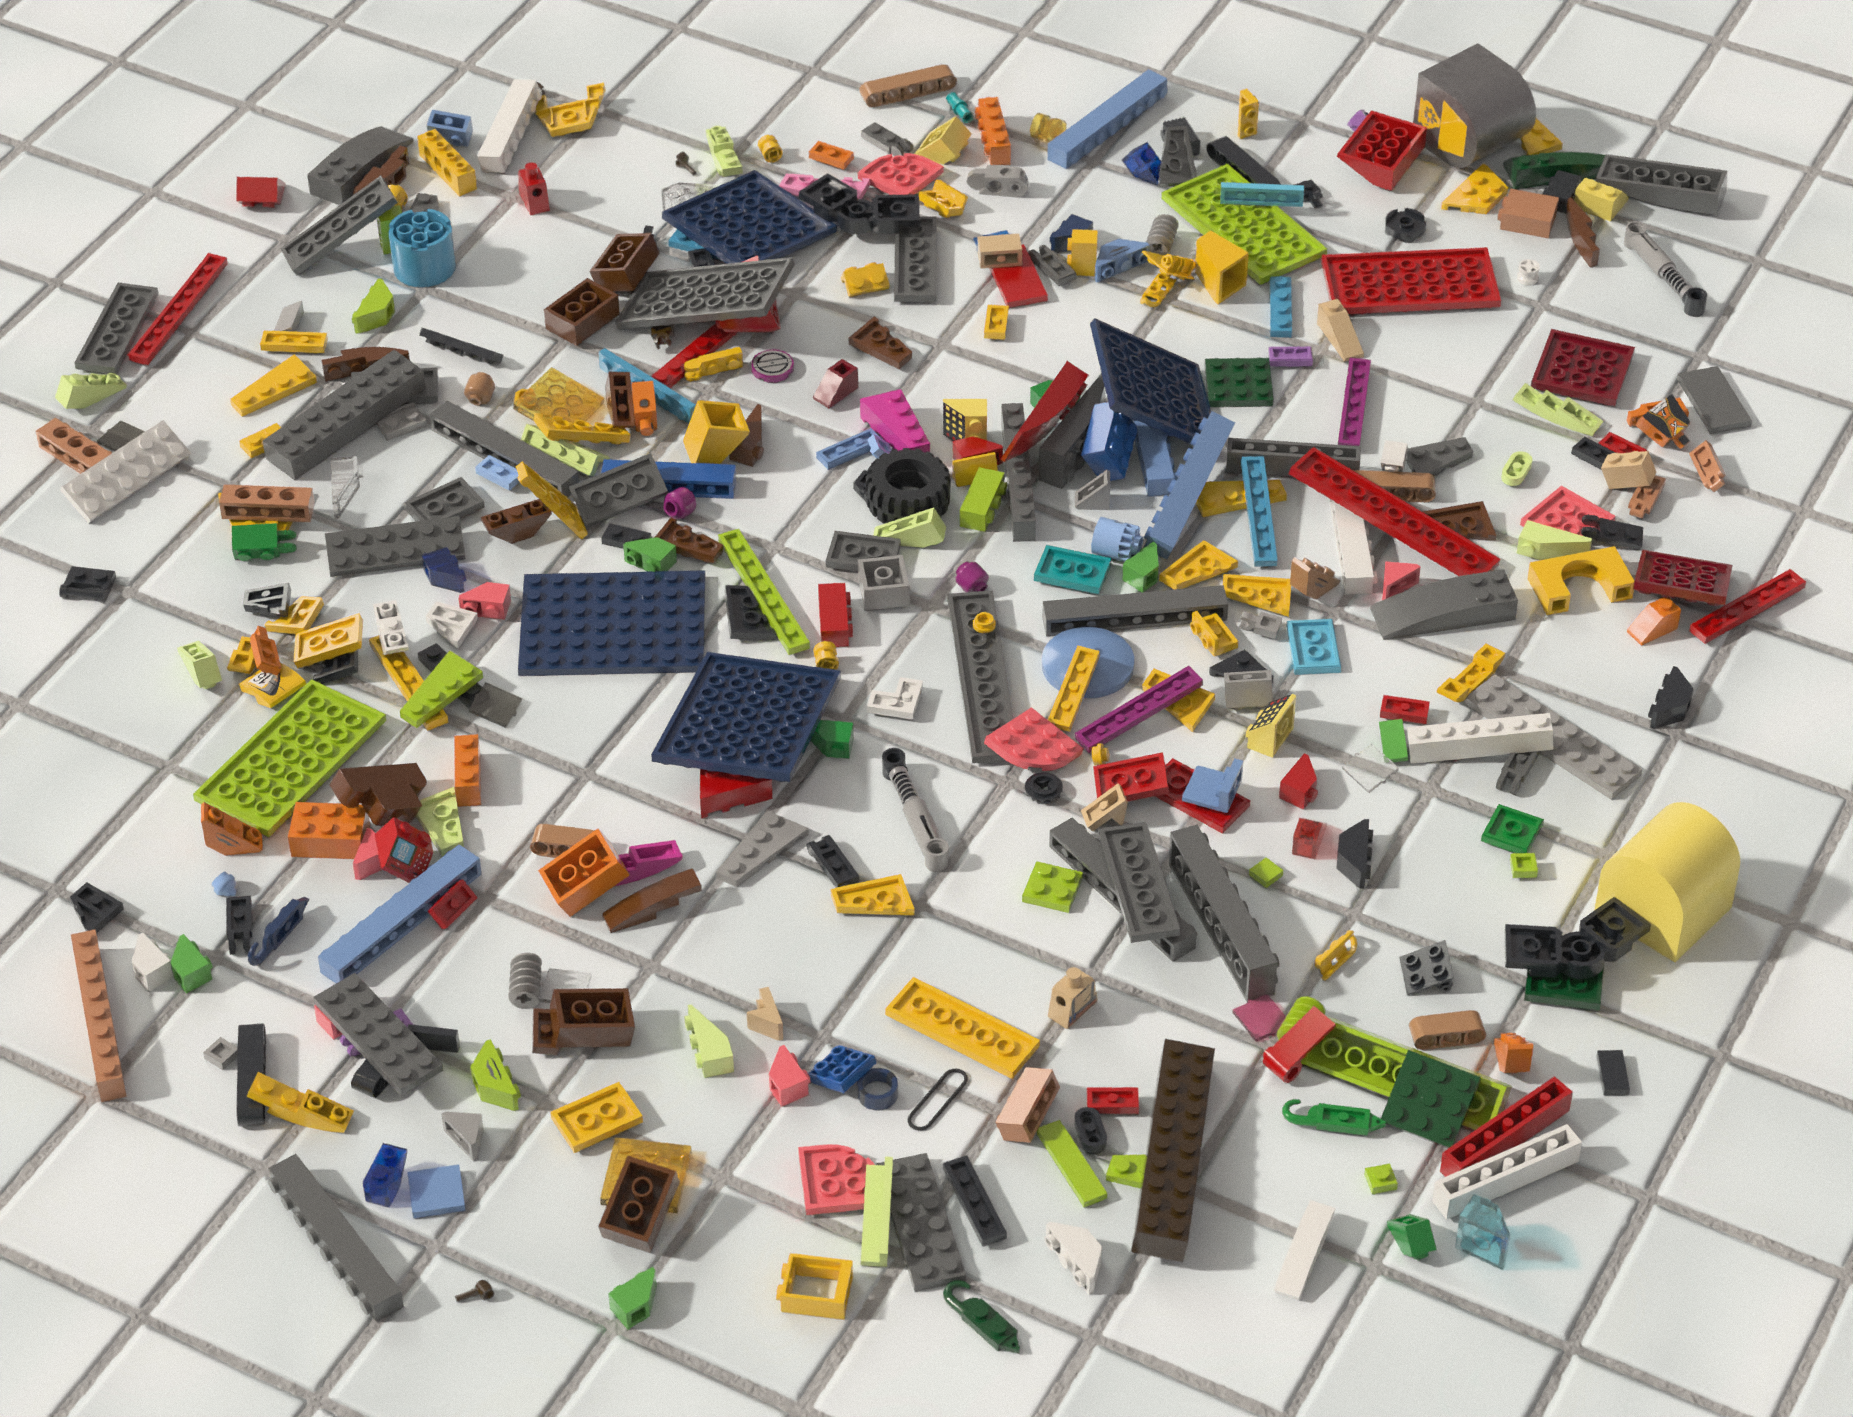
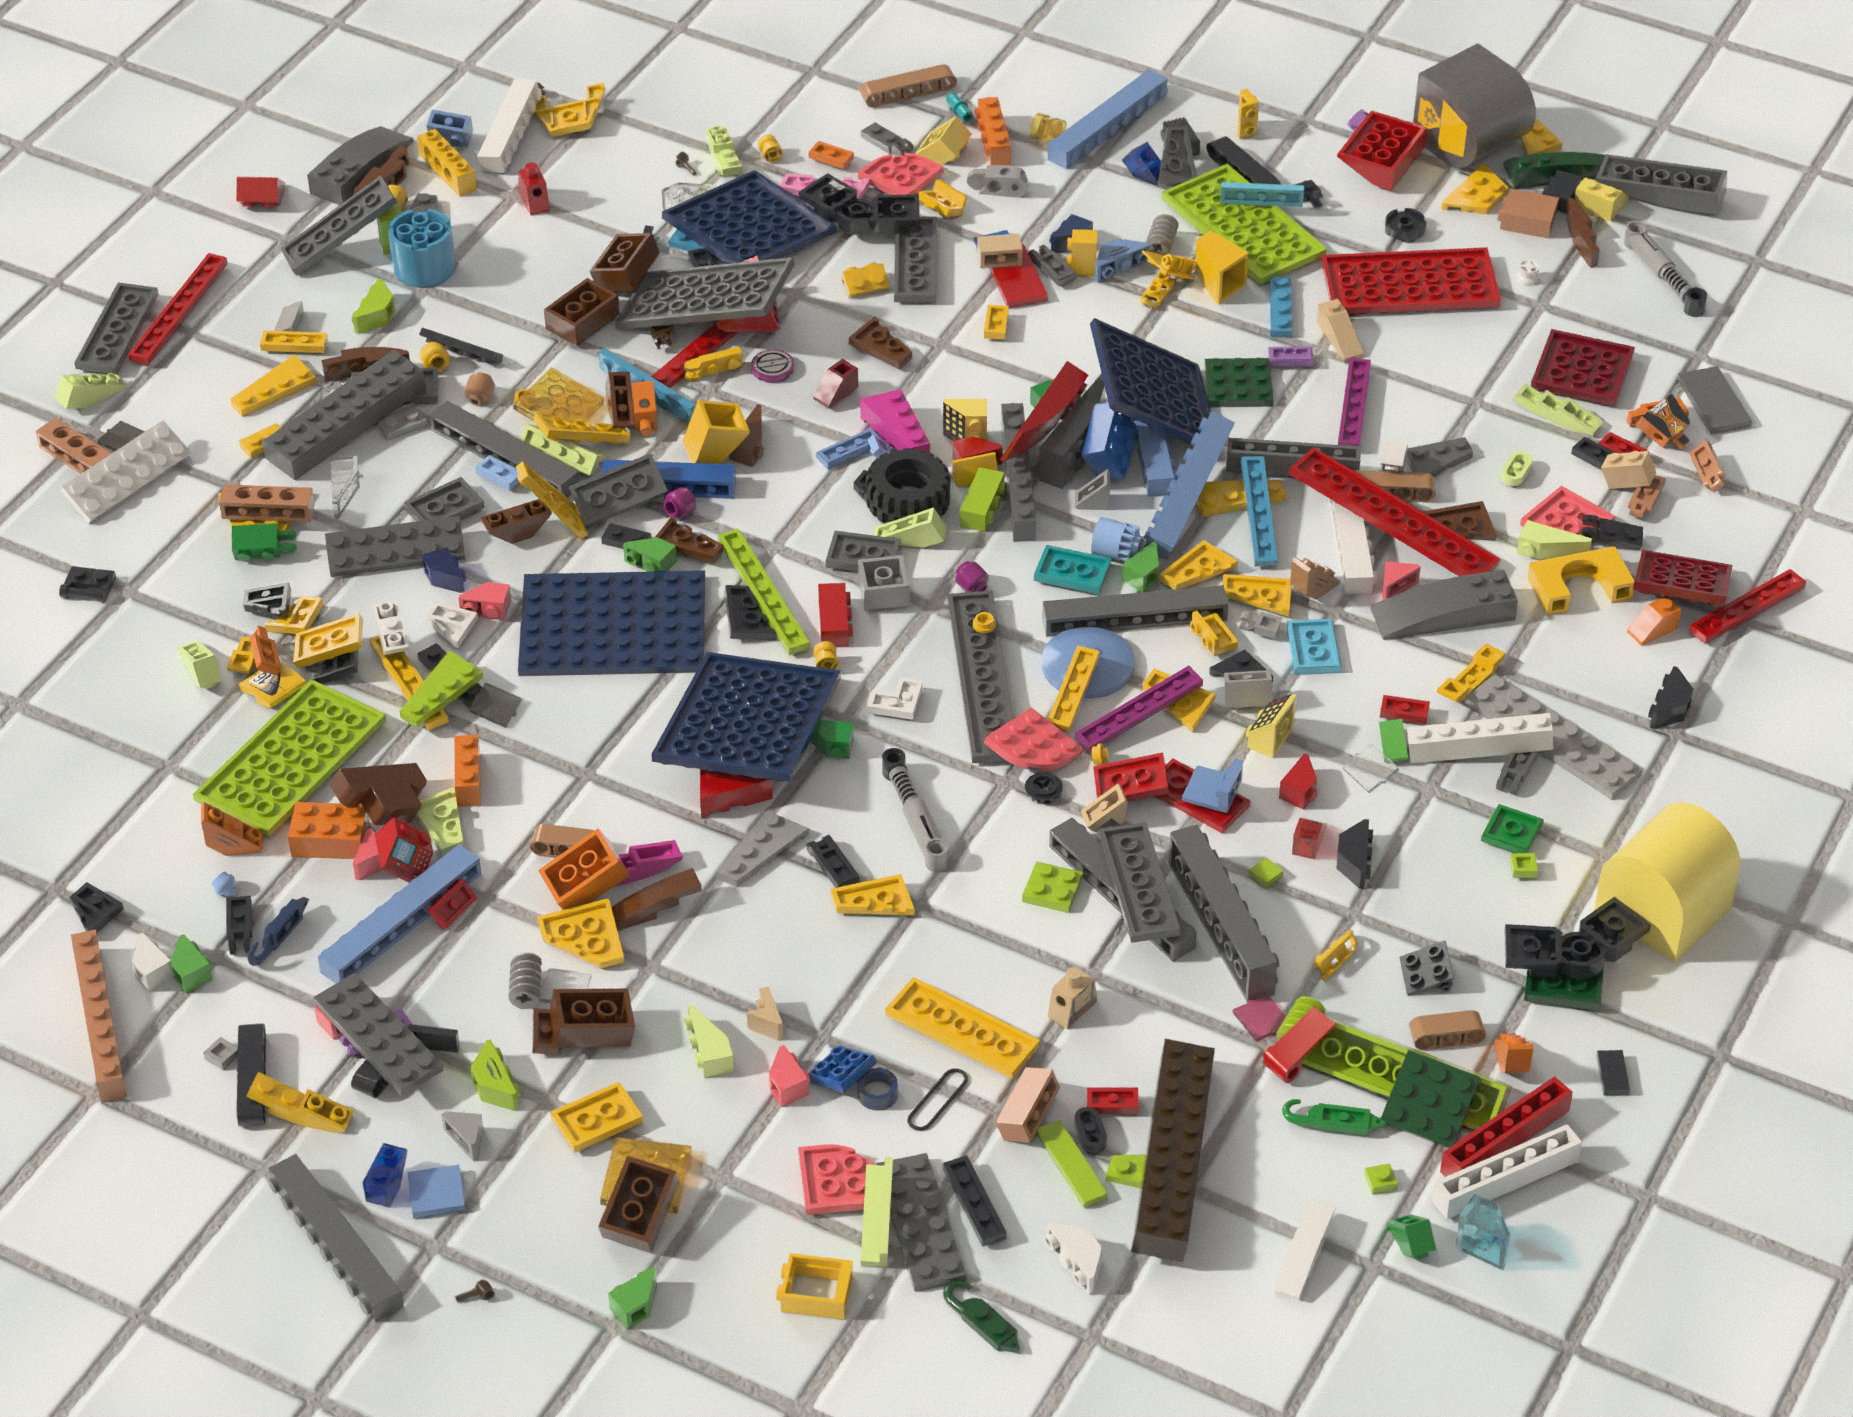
none -> yellow head [419,342,450,373]
none -> yellow plate [537,898,625,968]

